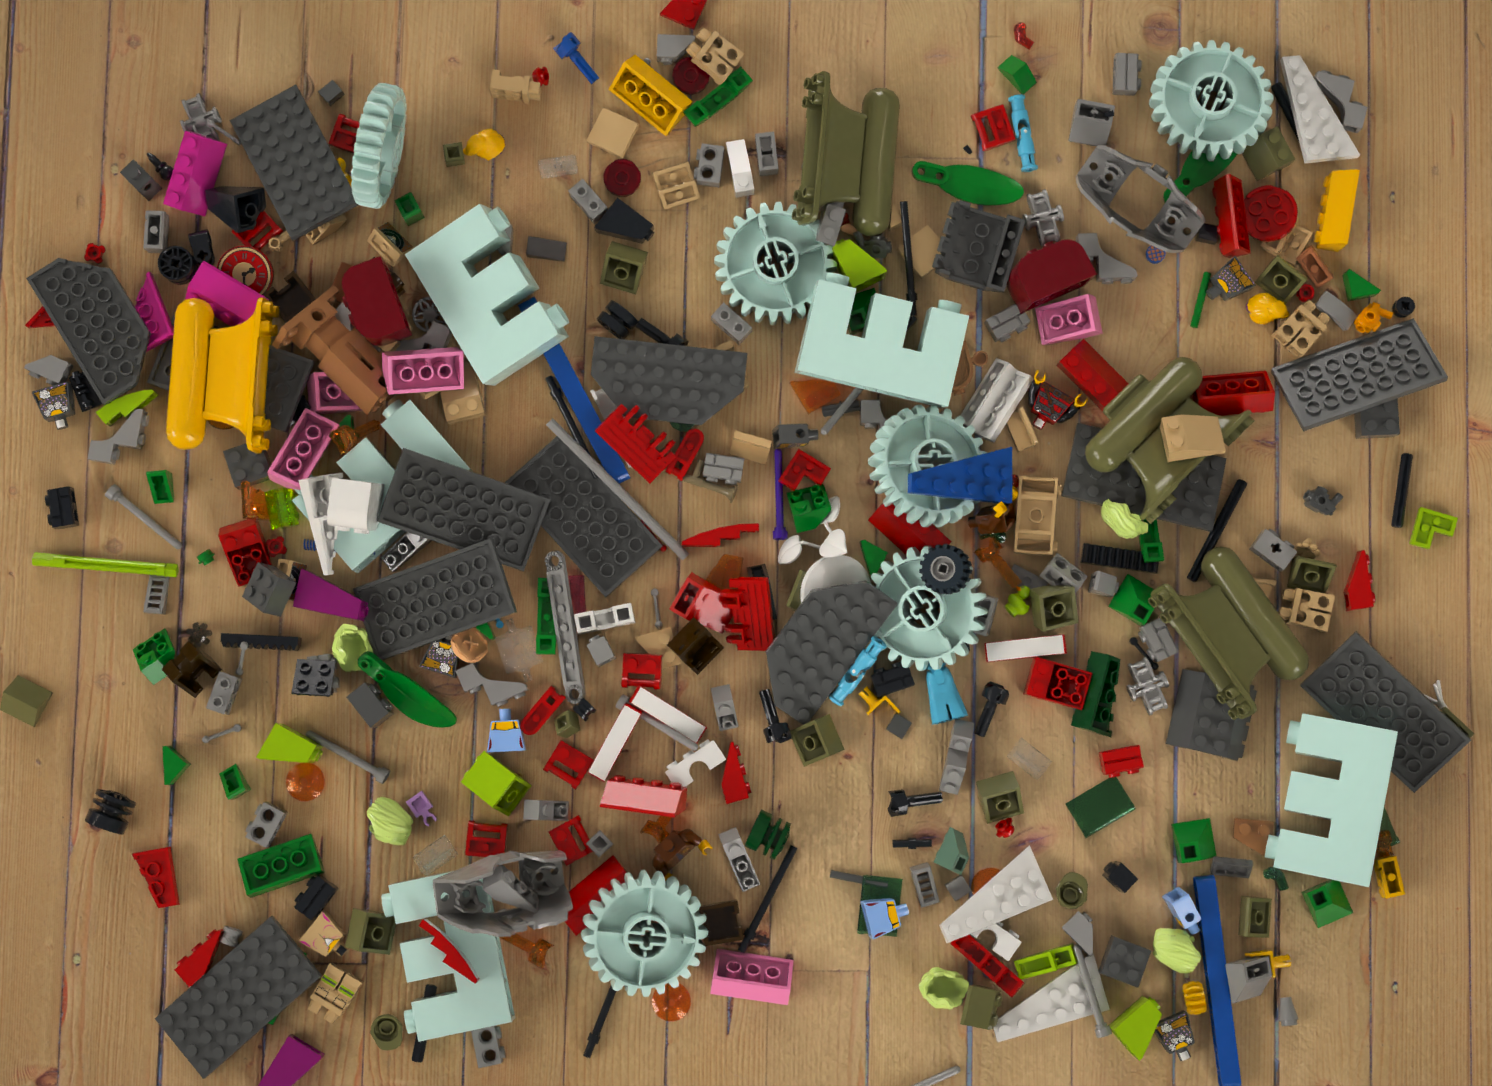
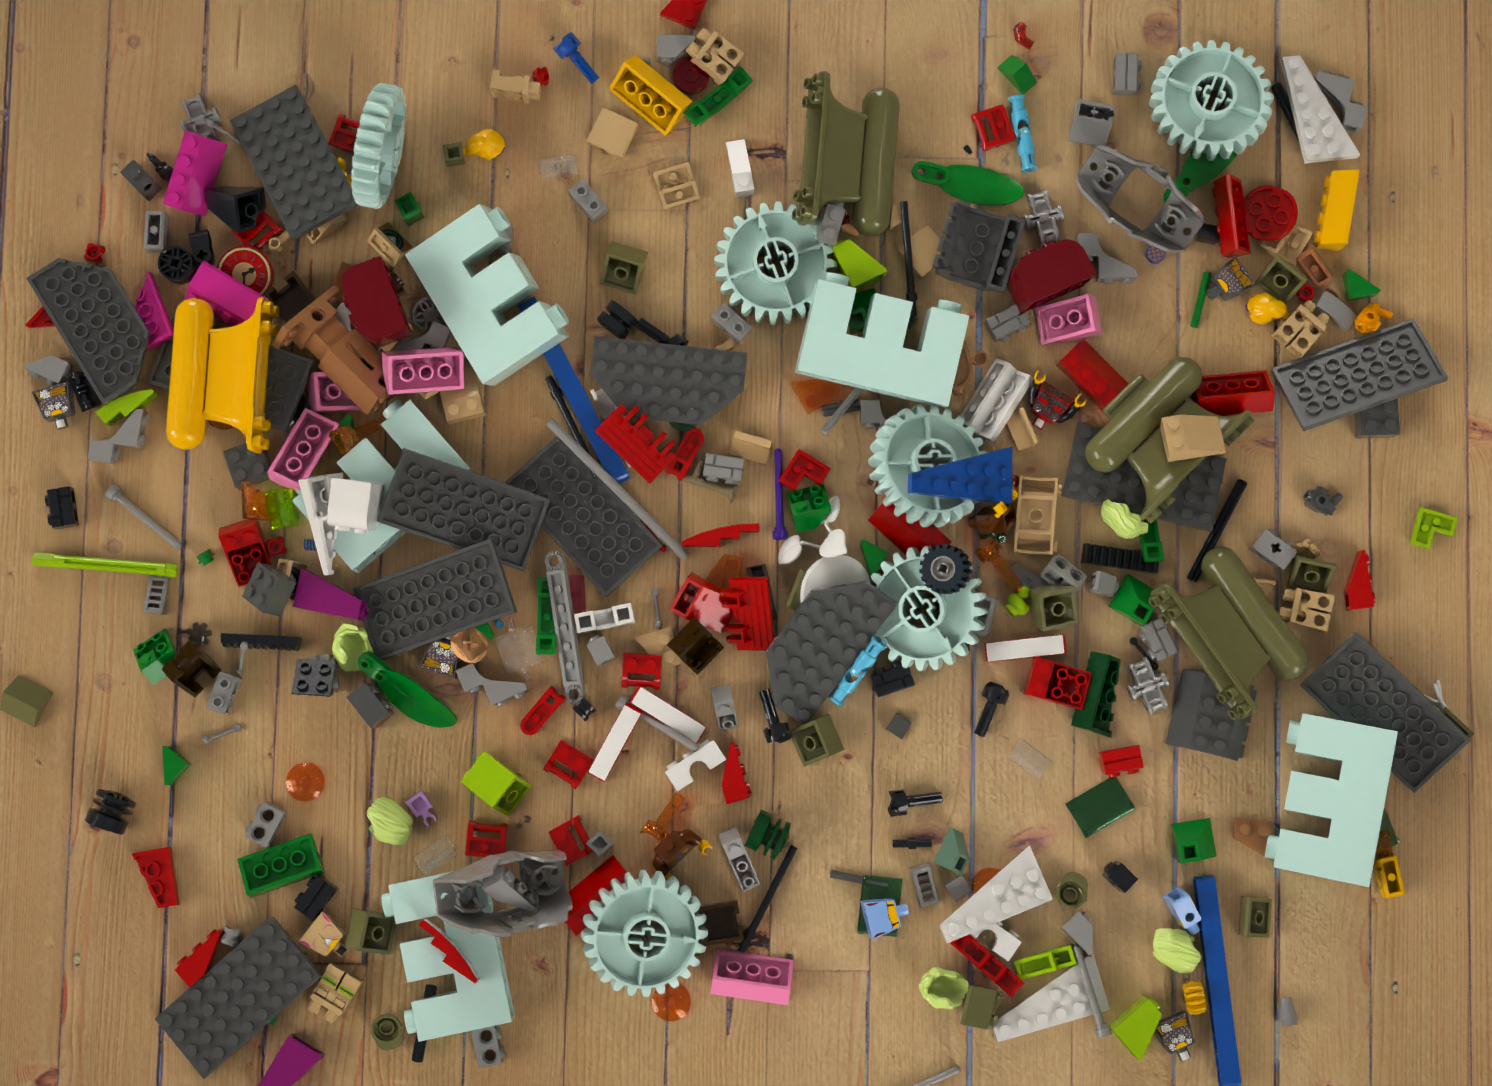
green slope [146,470,174,504] -> none
green slope [219,764,251,800] -> none
lime slope [256,723,323,763] -> none
light grey piece [306,731,390,784] -> none
dark grey slope [318,80,345,106] -> none
light grey slope [381,532,432,572] -> none
light blue torso [487,709,526,753] -> none
clear orange piece [499,933,554,968] -> none
light grey slope [523,800,569,821] -> none
black slope [526,236,567,262] -> none
olive slope [554,710,580,738] -> none
black bar [583,985,617,1058] -> none
black slope [594,198,655,244] -> none
slope [600,775,687,818] -> none
dark red tile [603,159,641,197] -> none
light grey brick [694,143,724,188] -> none
light grey brick [755,132,779,176] -> none
dark grey torso [772,424,818,449] -> none
dark grey piece [853,231,892,258] -> none
yellow bracket [858,686,901,716] -> none
medium azure piece [926,663,968,725] -> none
light grey arch [939,719,974,795] -> none
olive slope [976,771,1024,824] -> none
red plate [995,818,1015,838] -> none
dark grey brick [1098,935,1151,988] -> none
flat silver plate [1210,856,1253,878] -> none
light grey slope [1225,956,1272,1003] -> none
olive slope [1242,126,1295,181] -> none
yellow bracket [1245,950,1291,978] -> none
clear green arm [1263,867,1289,891] -> none
green slope [1301,879,1353,928] -> none
black axle [1391,453,1413,528] -> none
black wheel [1392,297,1415,318] -> none

